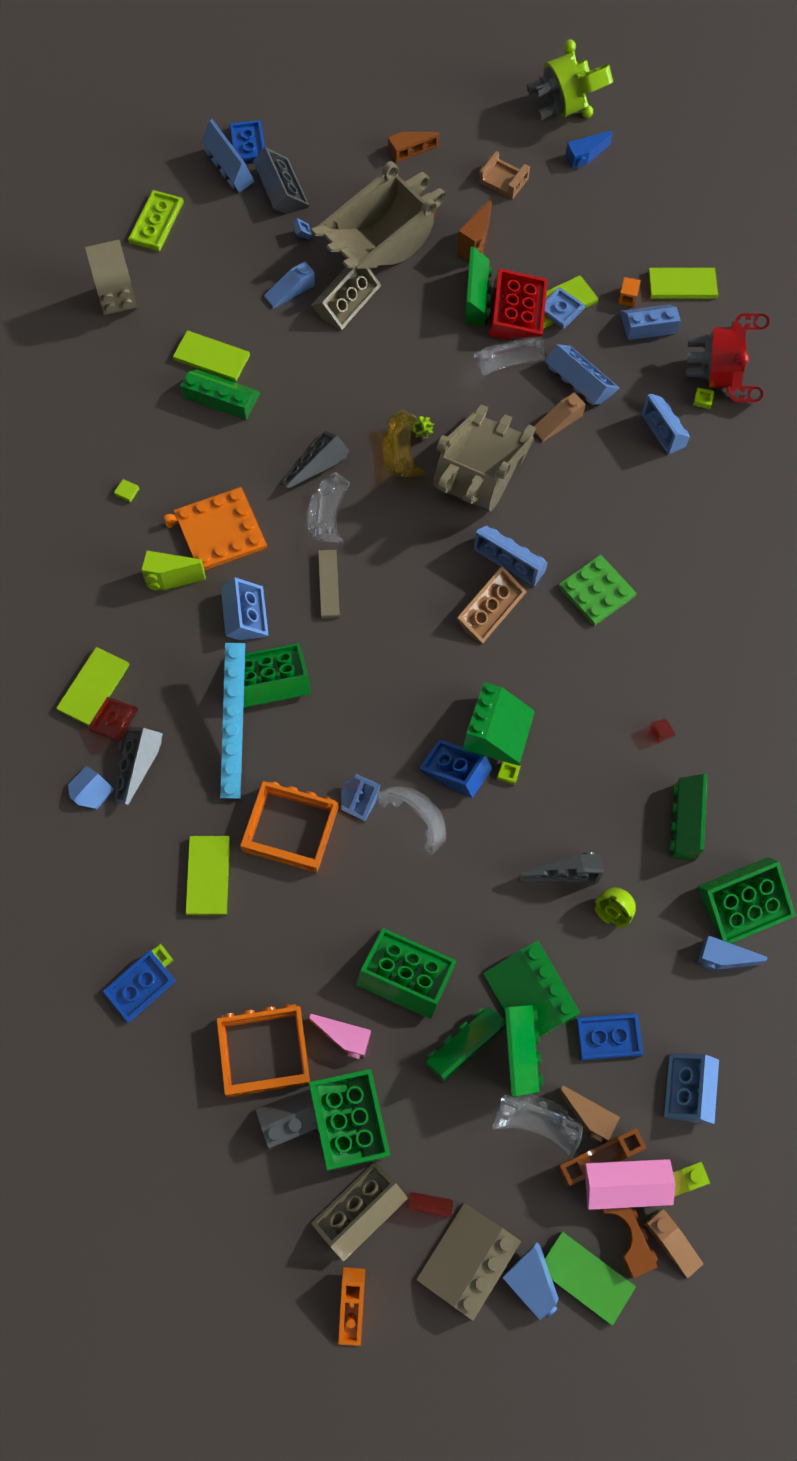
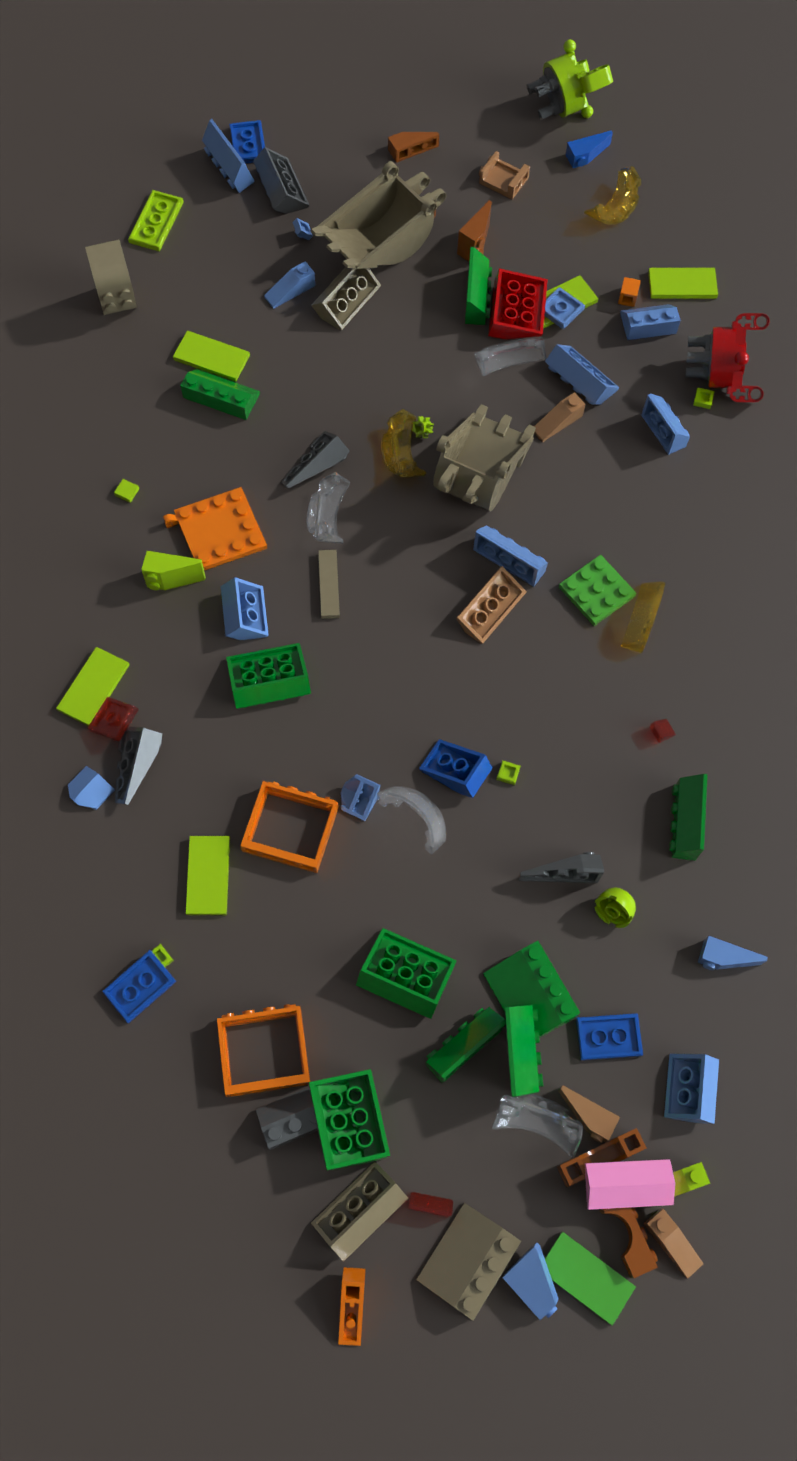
medium azure plate [220,643,245,799] -> none
bright pink slope [309,1014,371,1060] -> none
green slope [463,682,535,766] -> none
green slope [698,857,796,943] -> none
none -> clear yellow windscreen [584,166,641,224]
none -> clear yellow windscreen [621,581,666,653]

